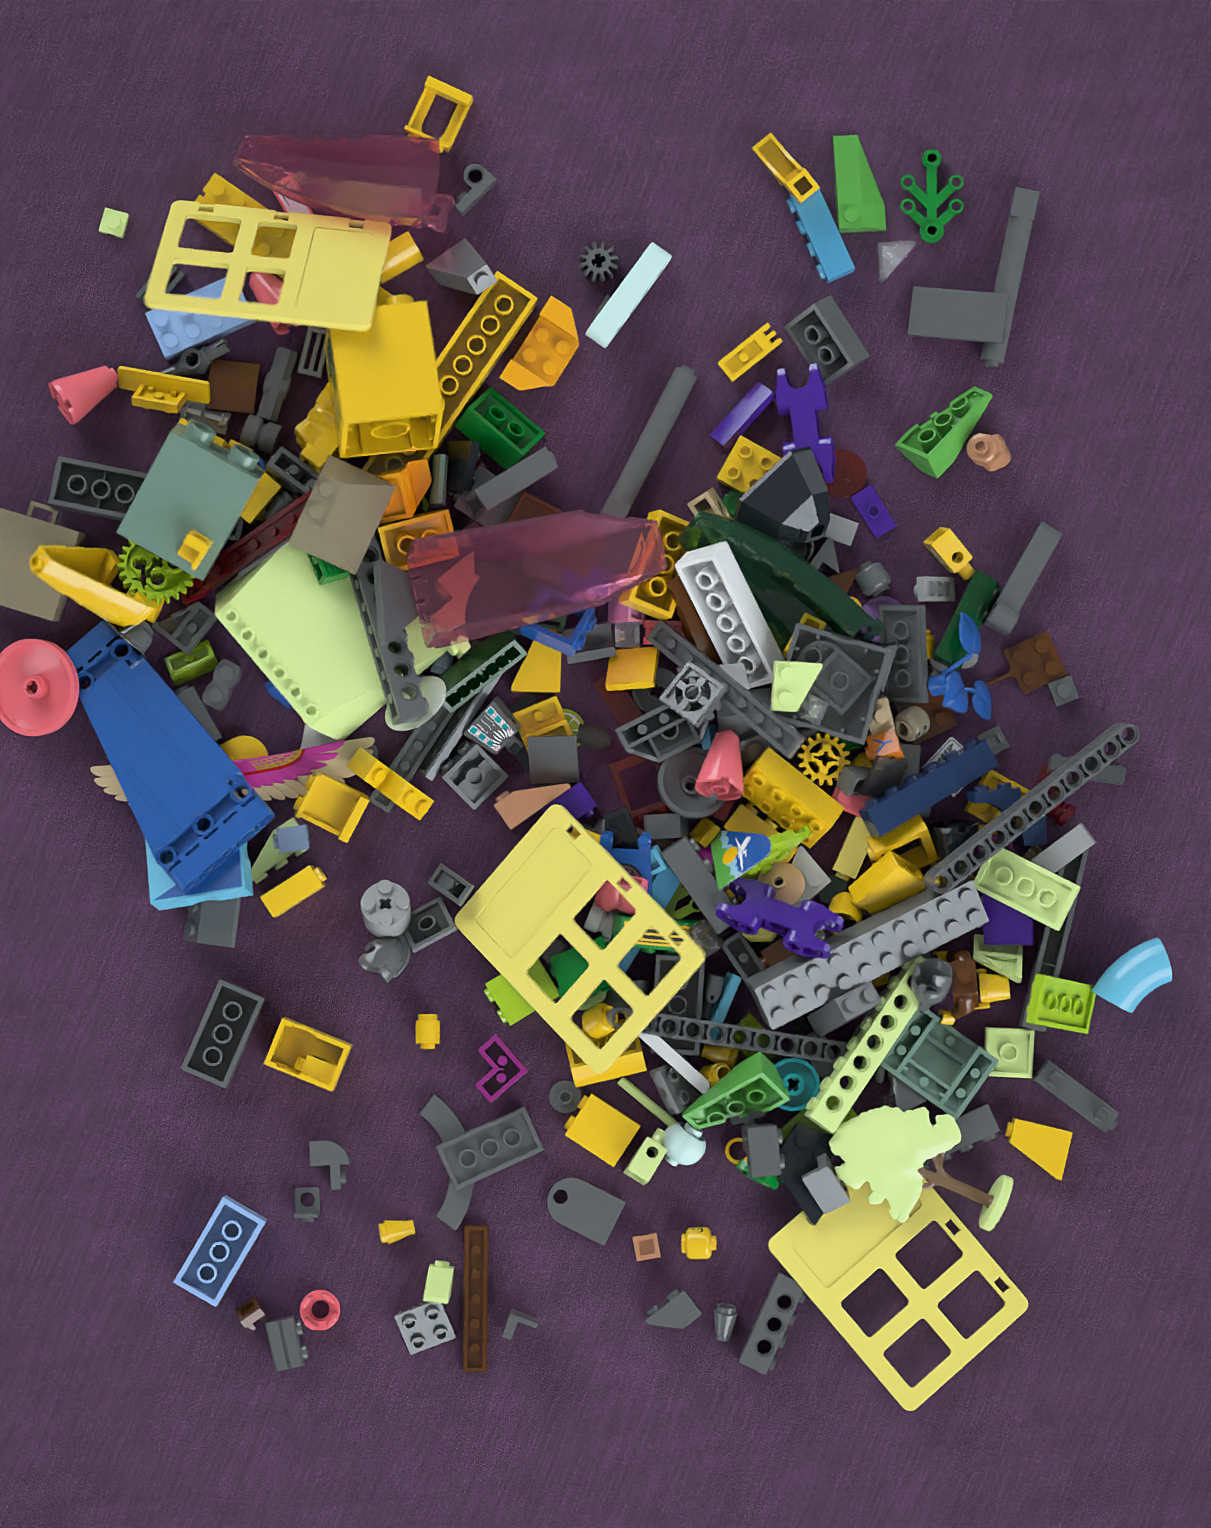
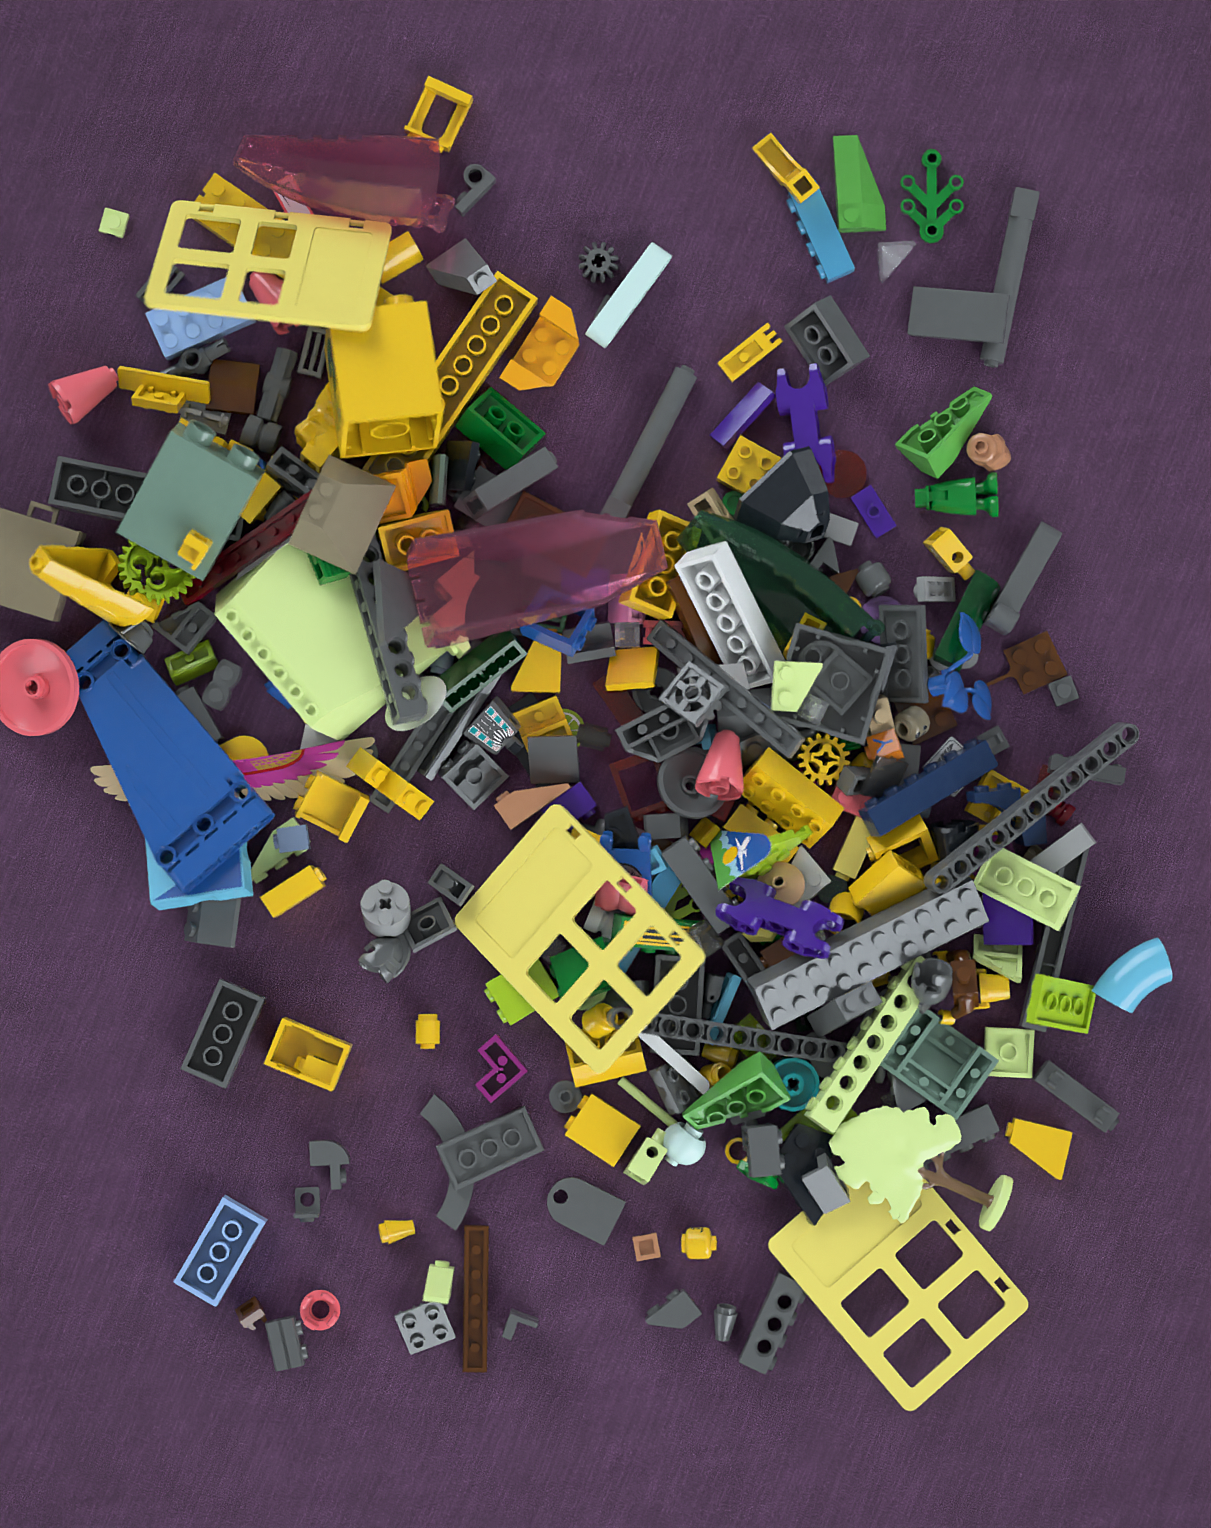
none -> green piece [915,472,999,517]

